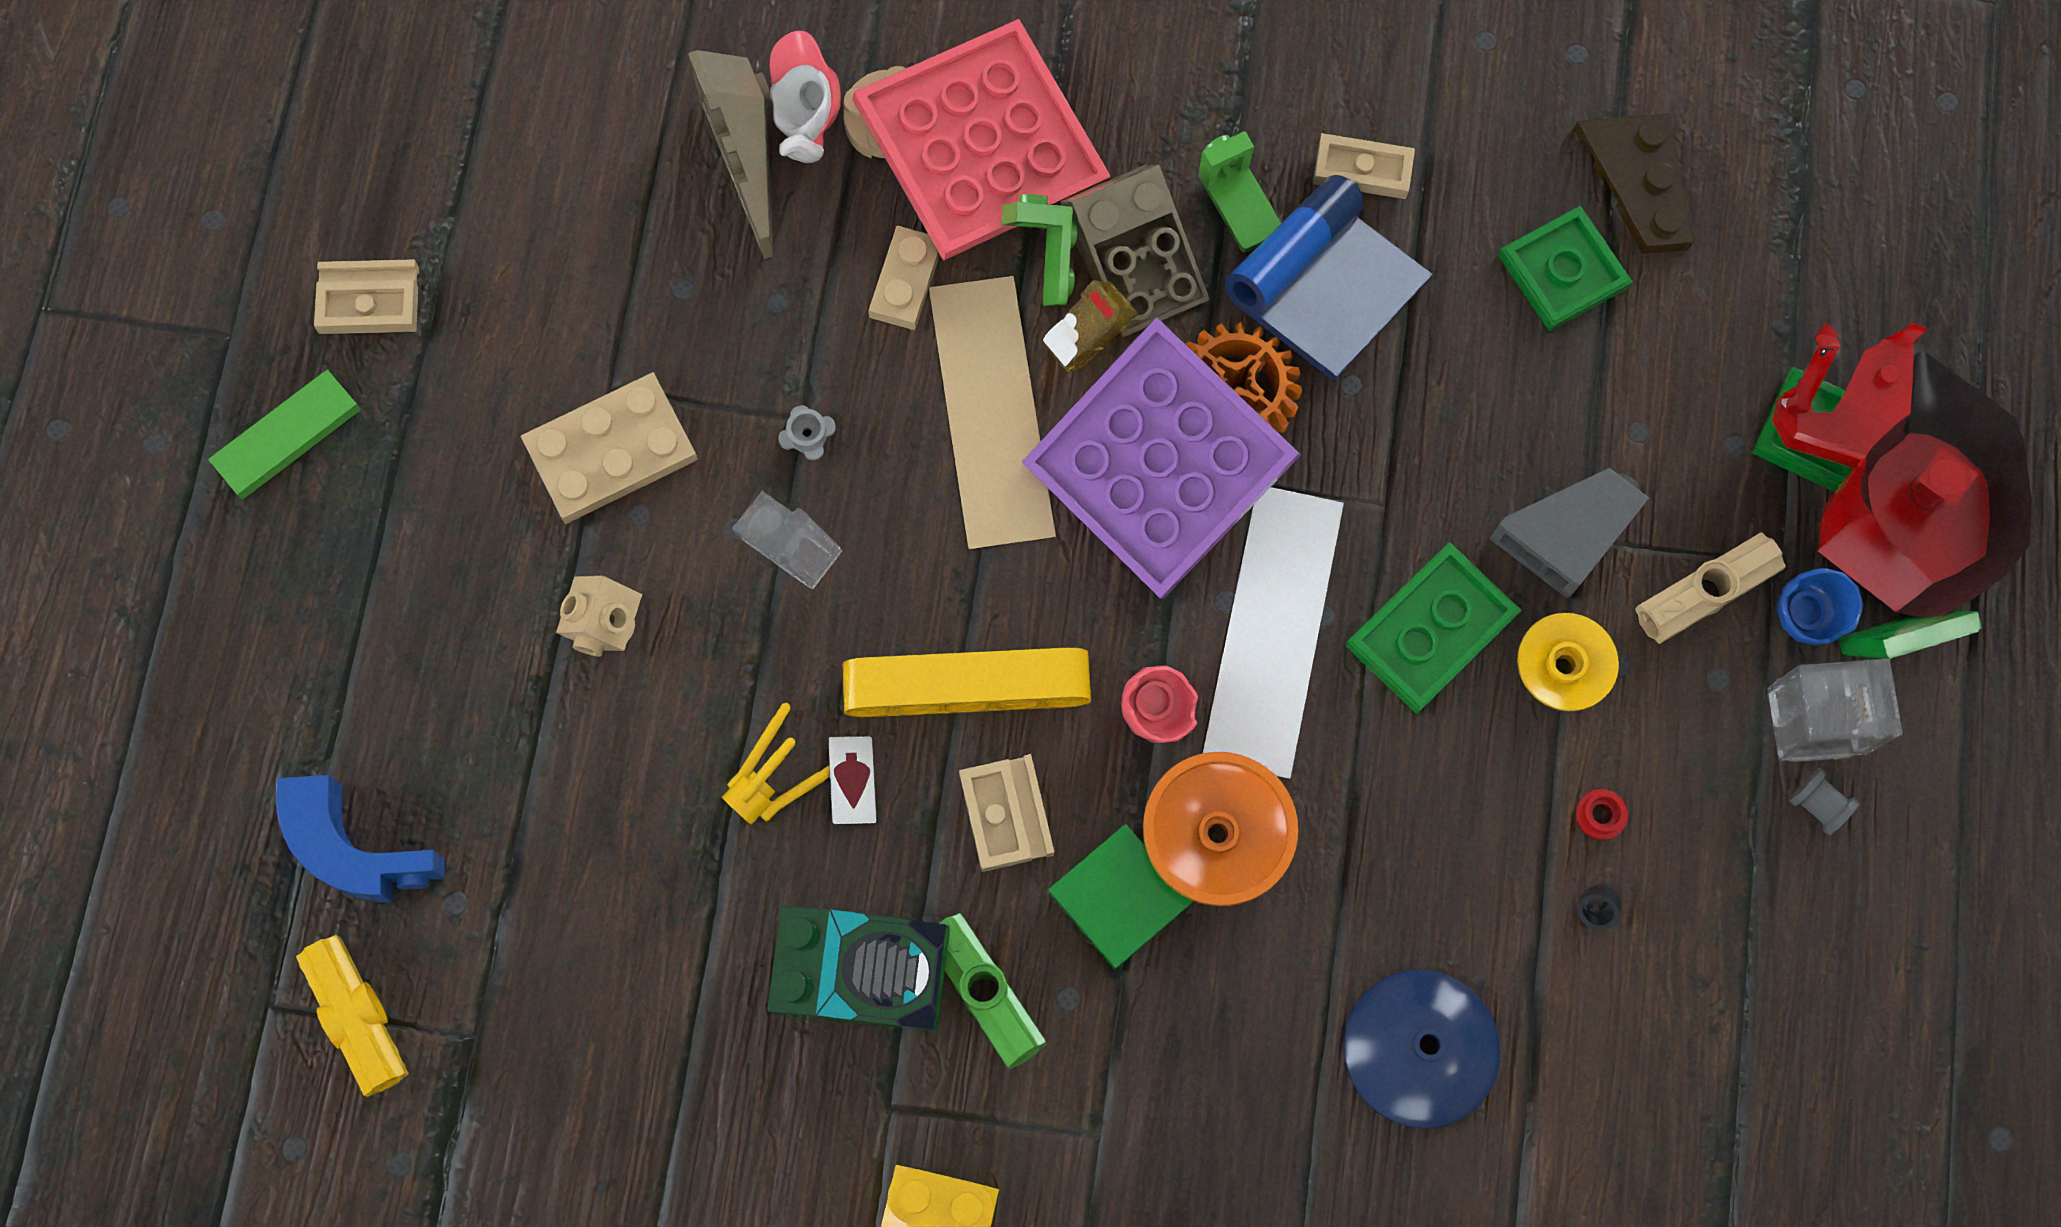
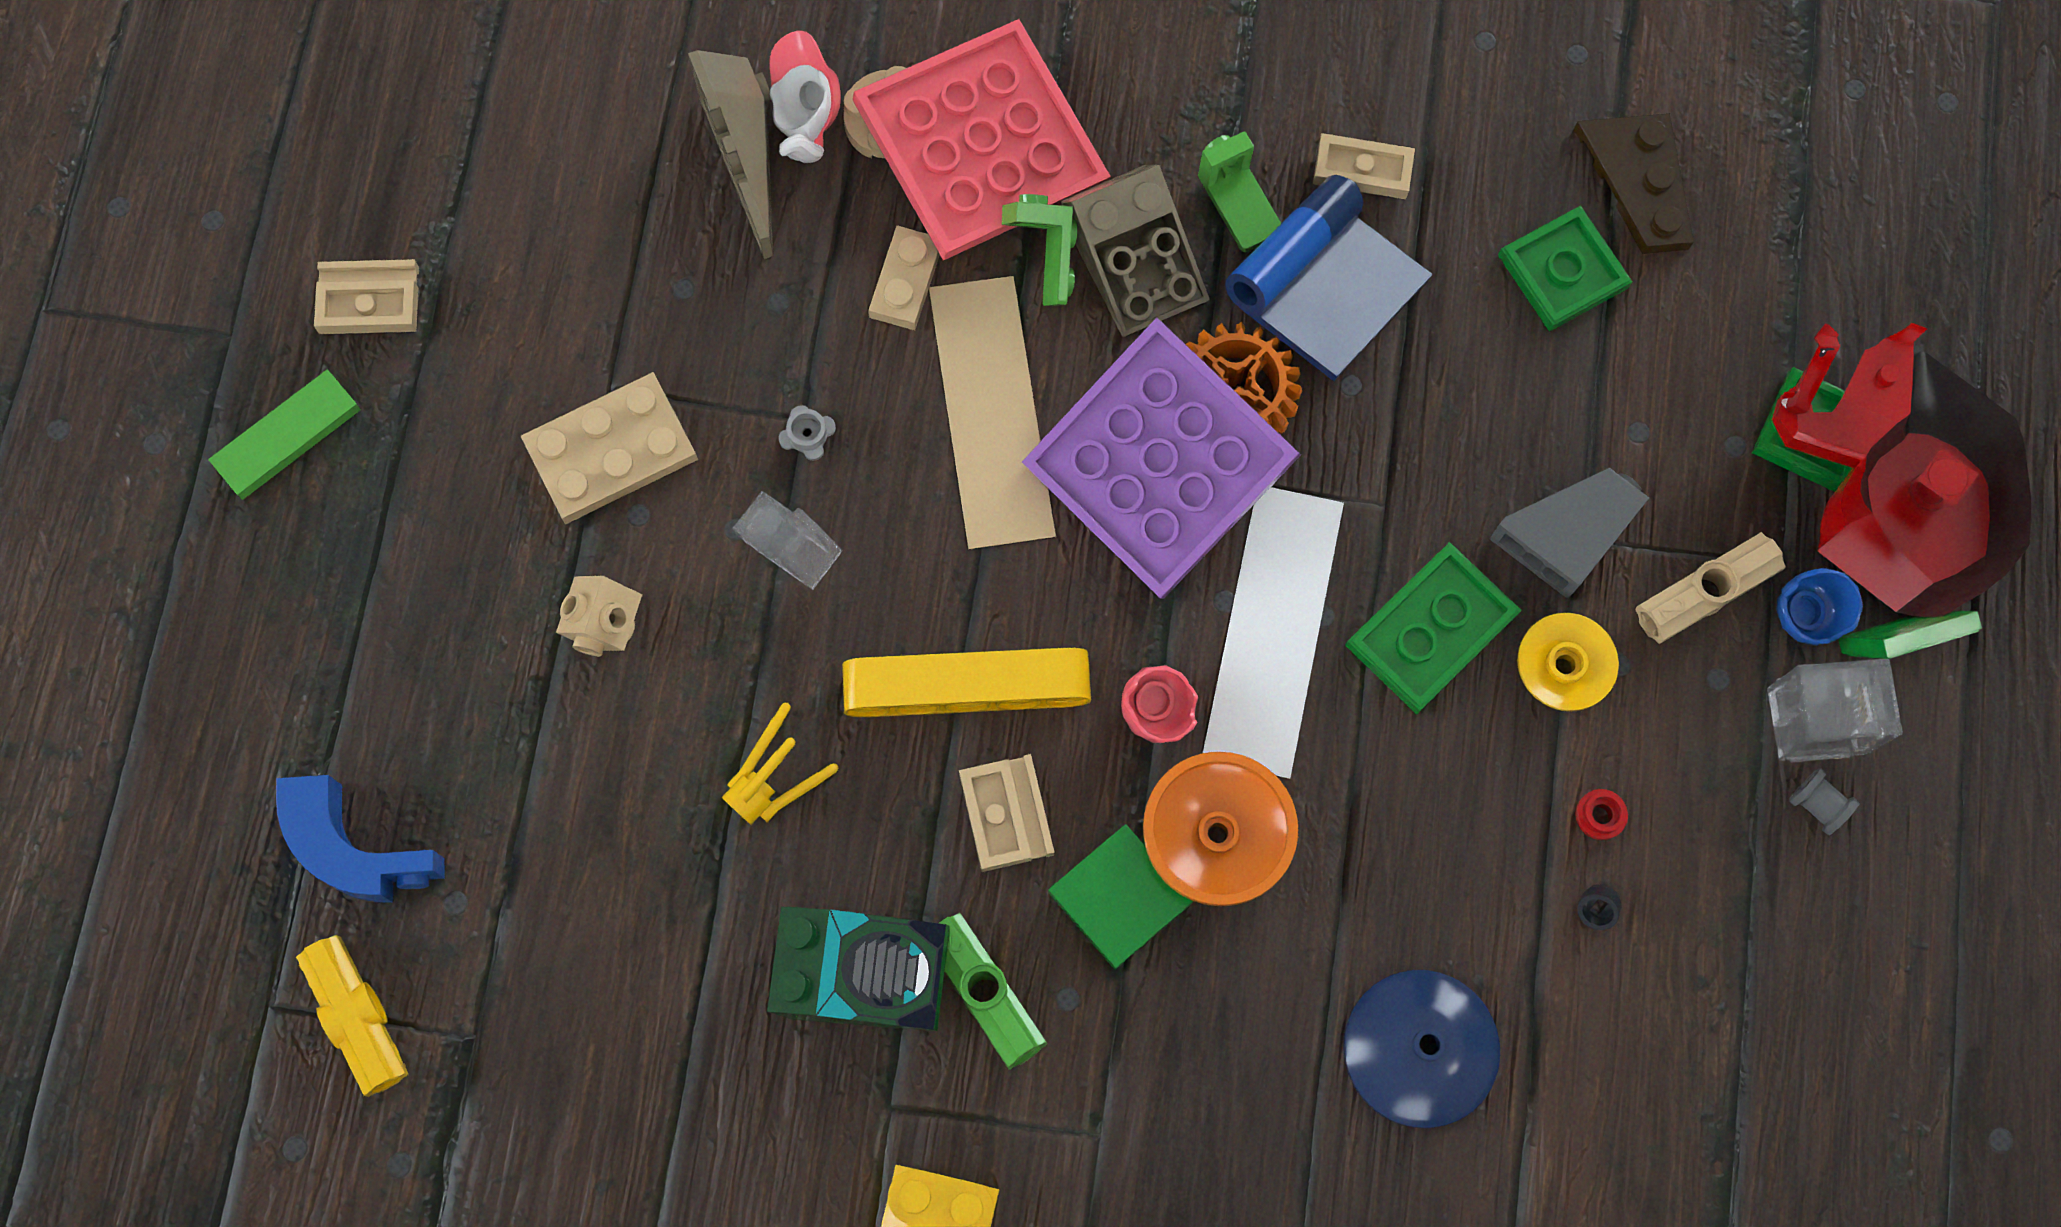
white sticker [829,737,876,824] -> none
clear yellow leg [1042,281,1139,373] -> none

